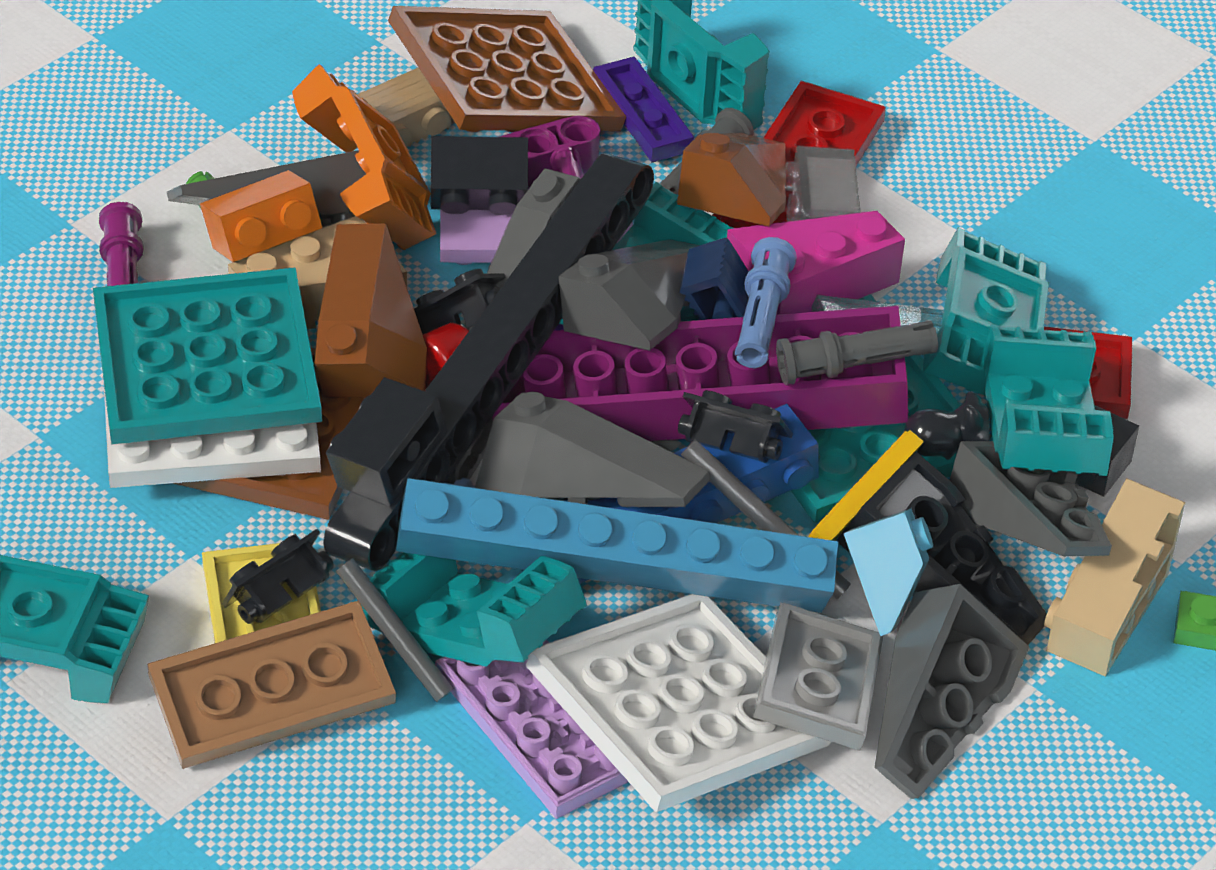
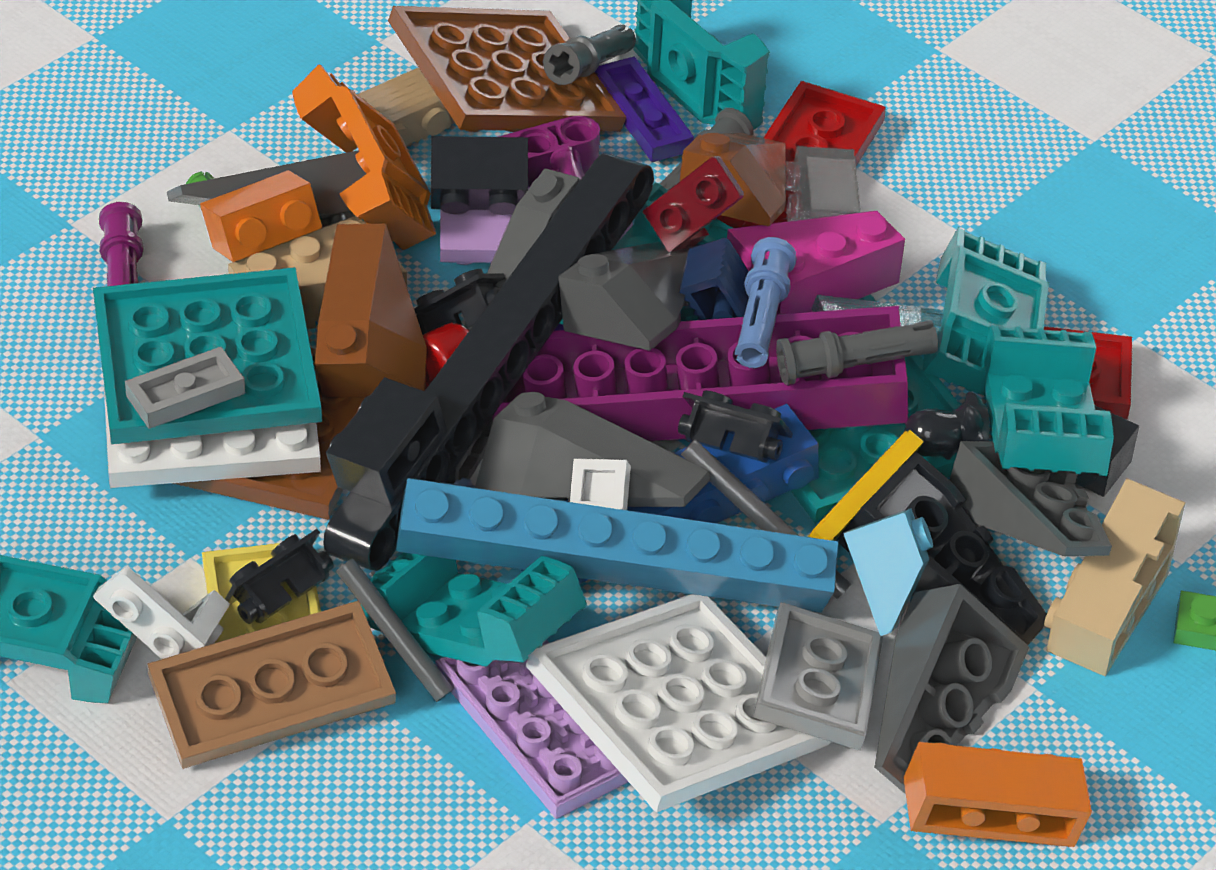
none -> white bracket [93,567,230,659]
none -> light grey plate [125,347,245,429]
none -> dark grey pin [543,24,636,85]
none -> white plate [570,459,631,510]
none -> dark red bracket [642,156,744,252]
none -> orange brick [903,742,1092,847]

